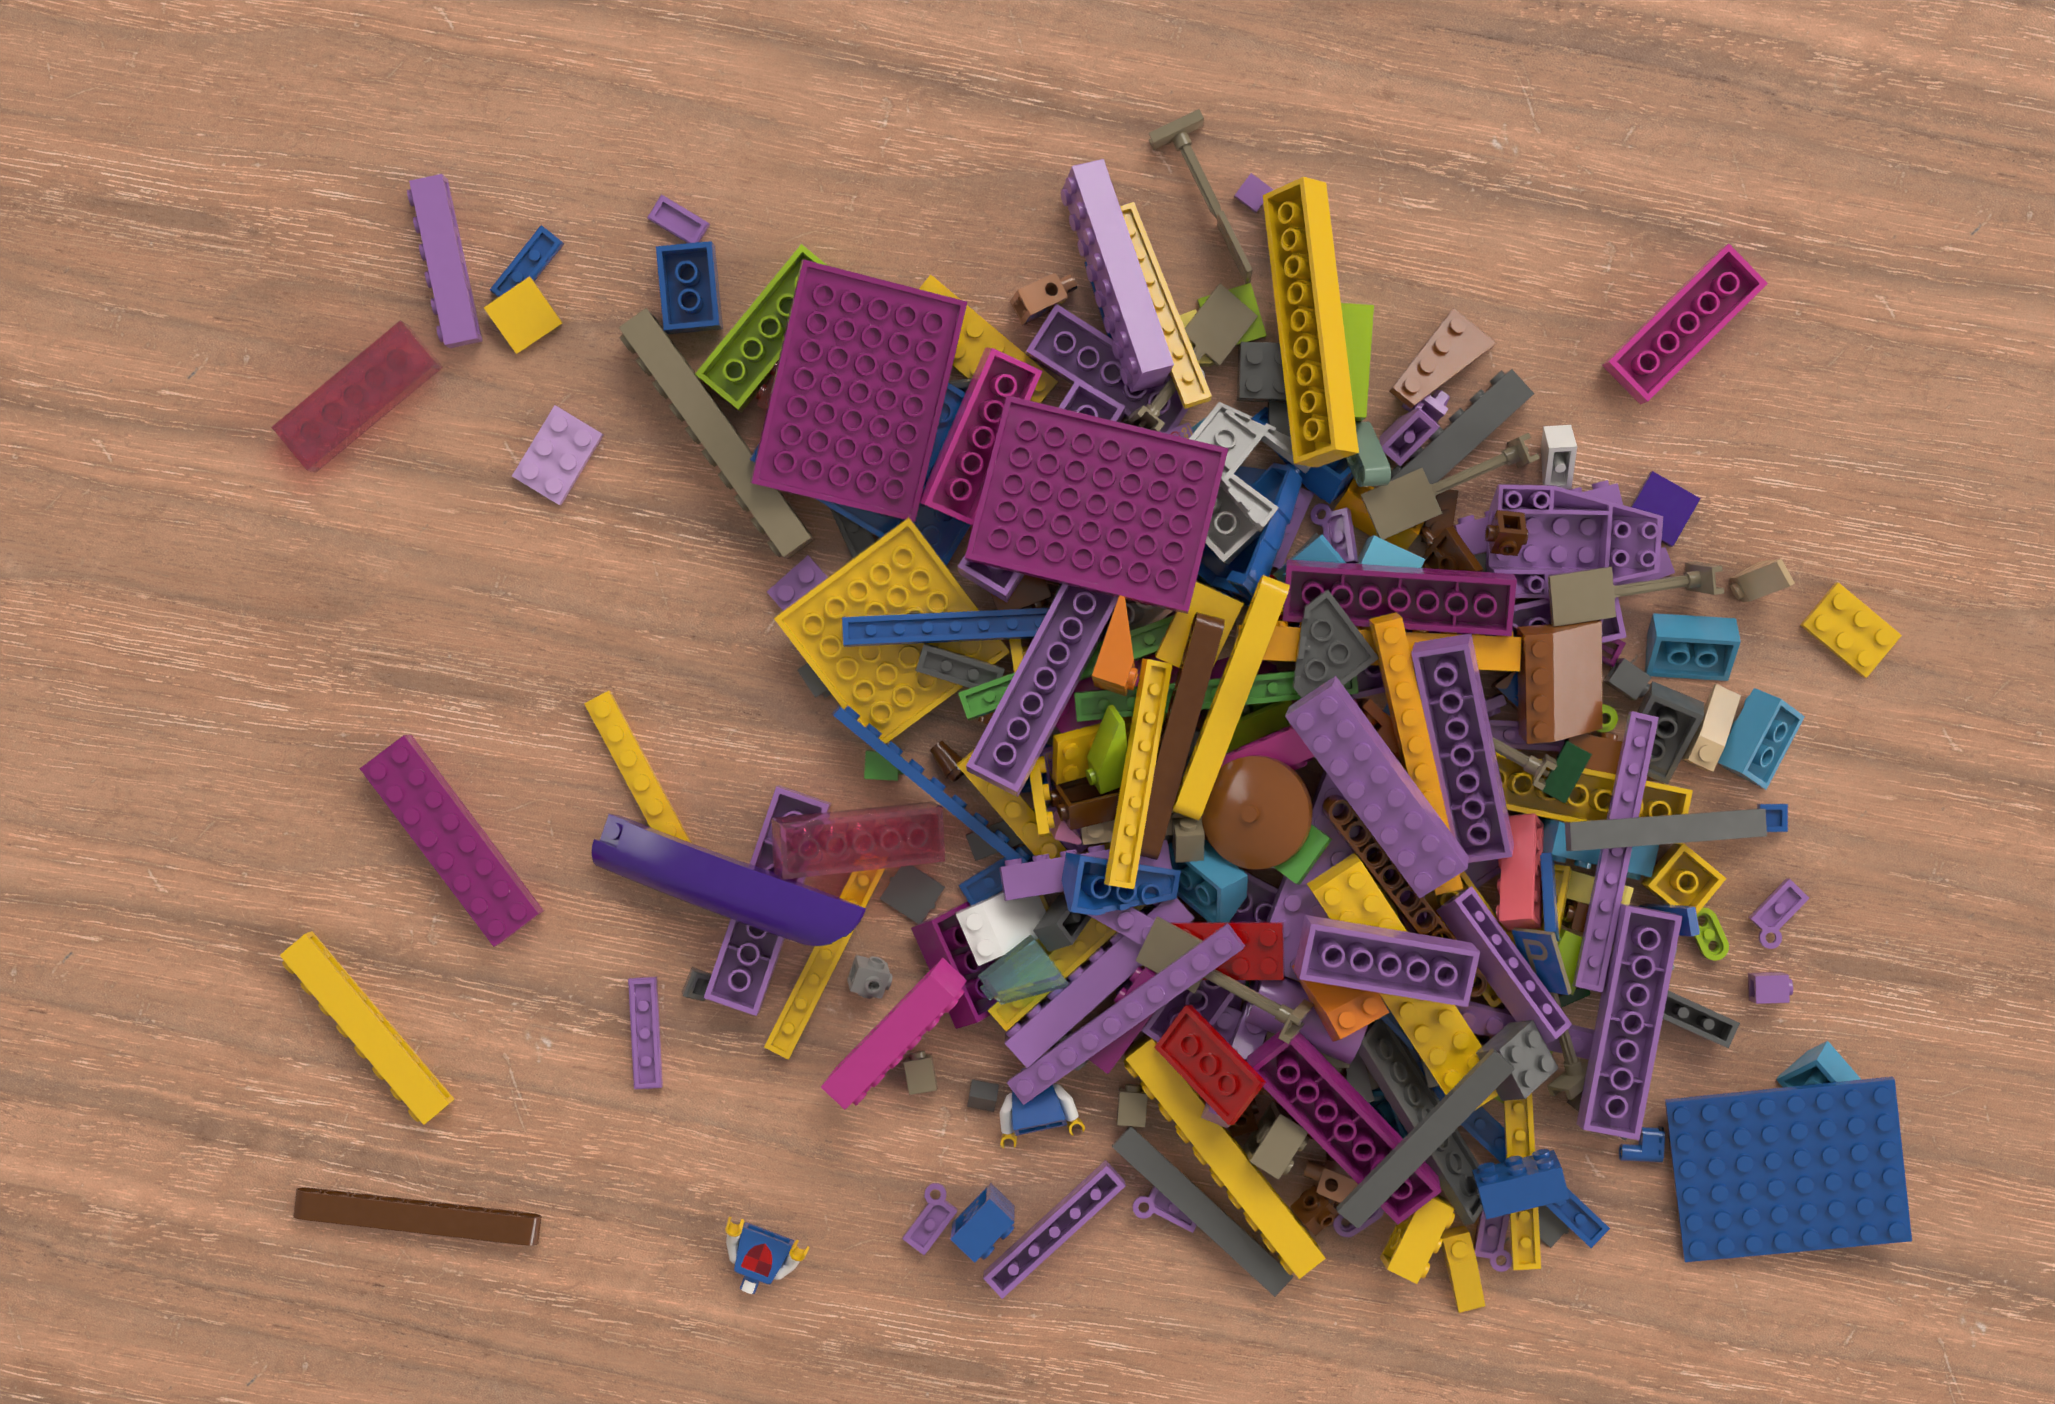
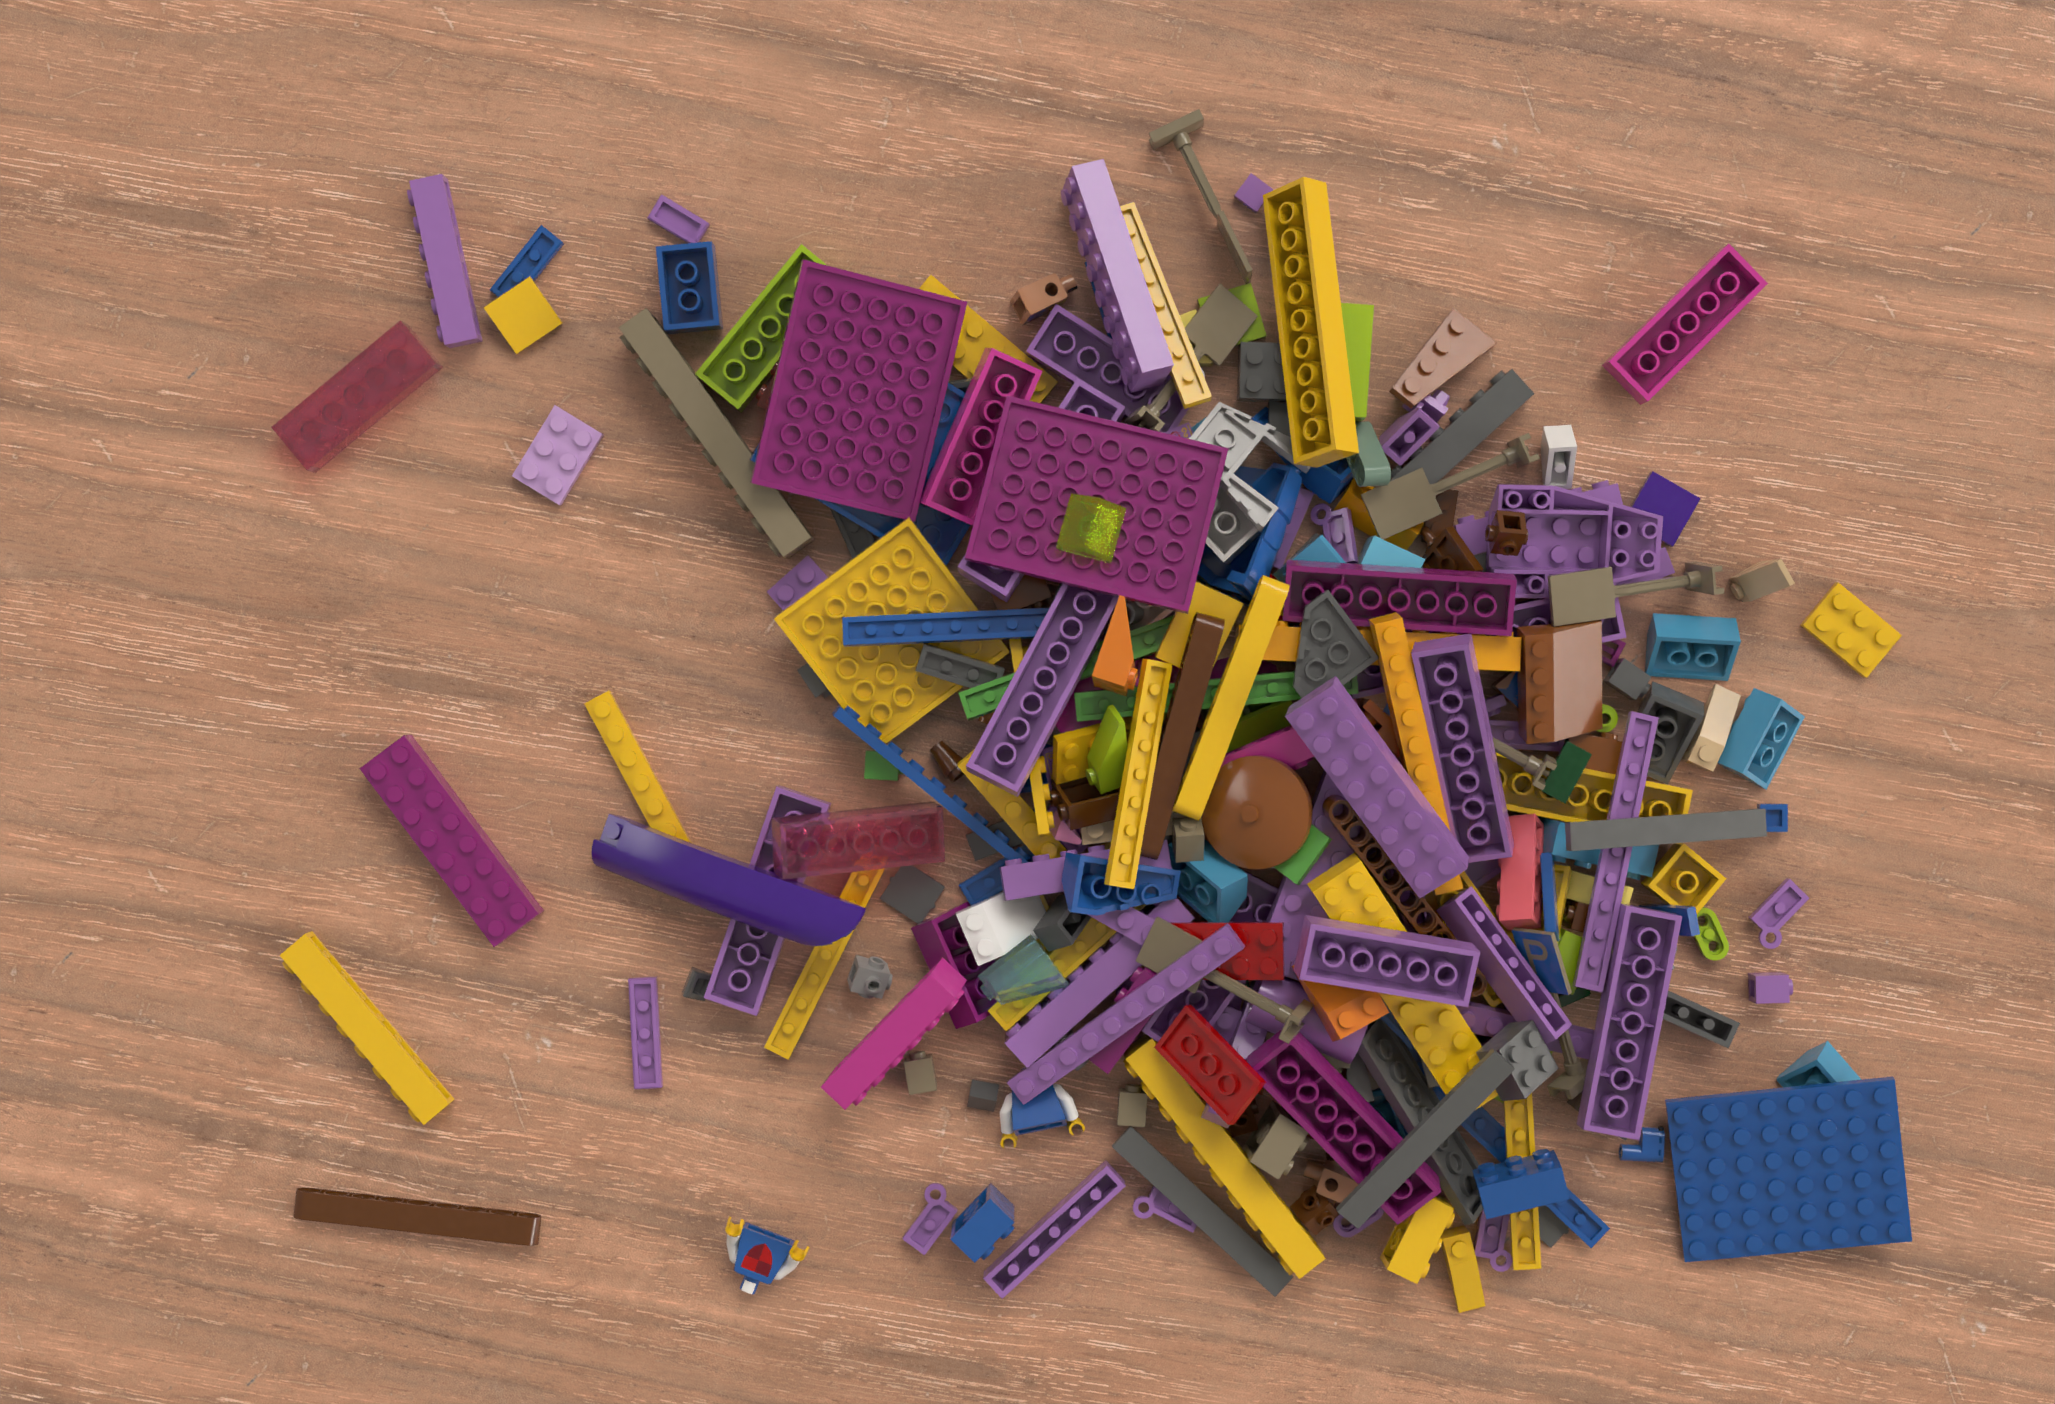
none -> clear neon green slope [1056,493,1126,563]

